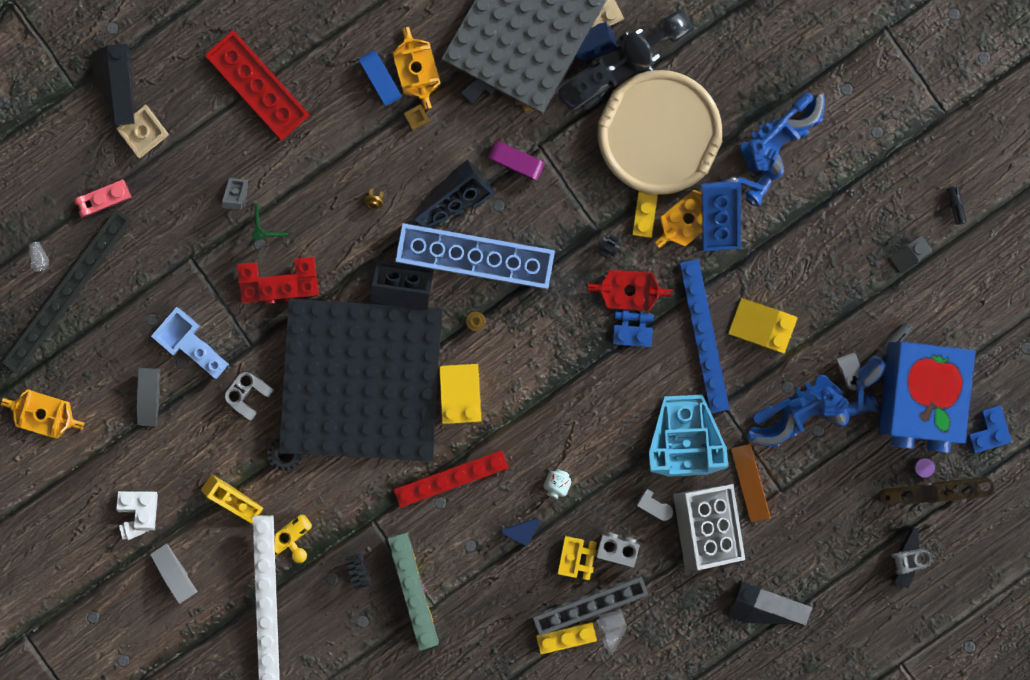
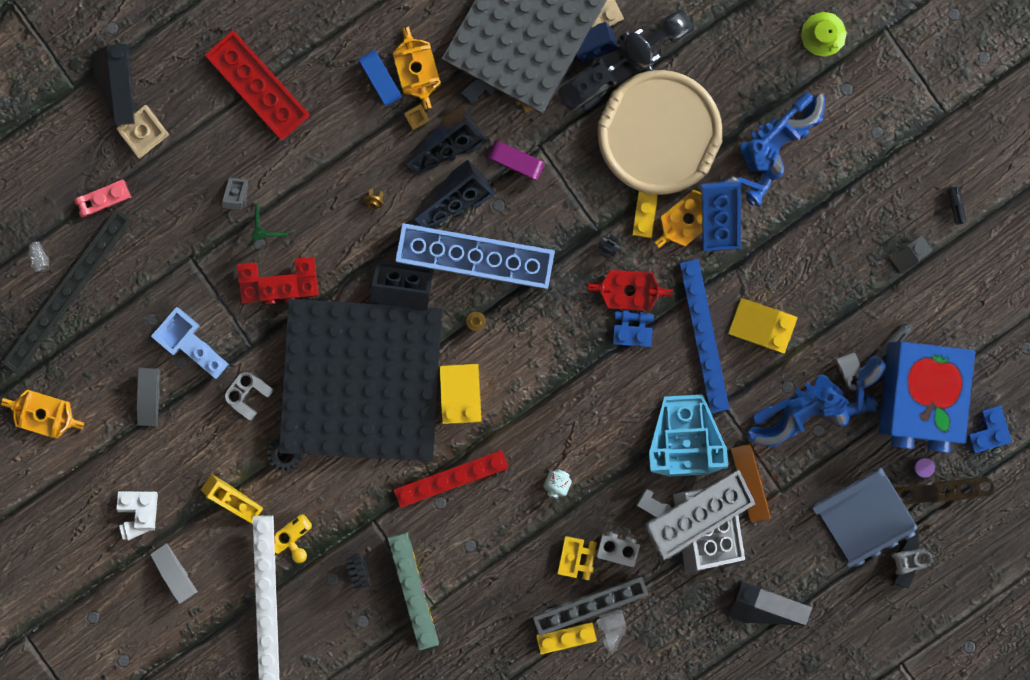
dark blue slope [502,517,540,546] -> none
none -> black wedge [405,106,488,175]
none -> plate [645,470,756,560]
none -> lime hat [801,12,846,57]
none -> sand blue panel [813,467,917,567]

